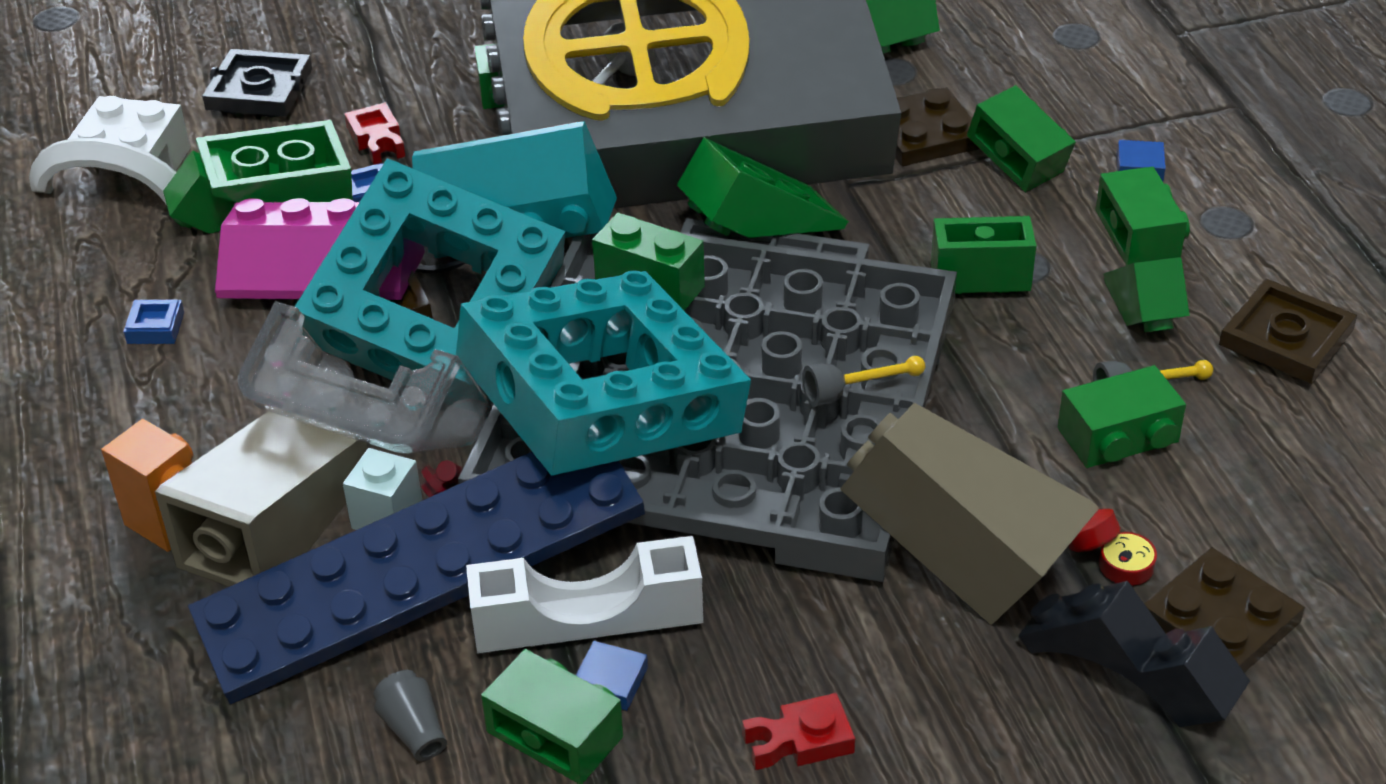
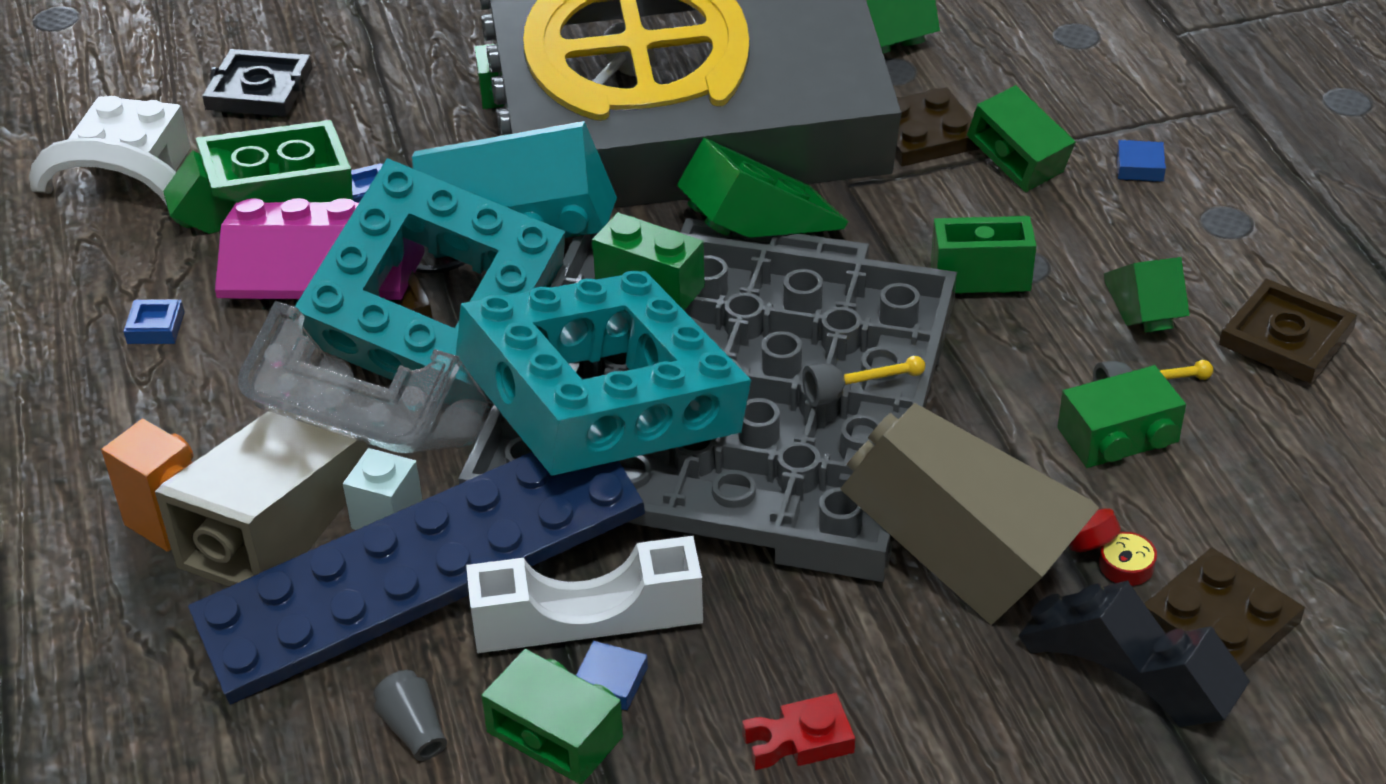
plate [344,102,406,165] -> none
dark red plate [421,460,463,497] -> none
green brick [1095,166,1190,265] -> none

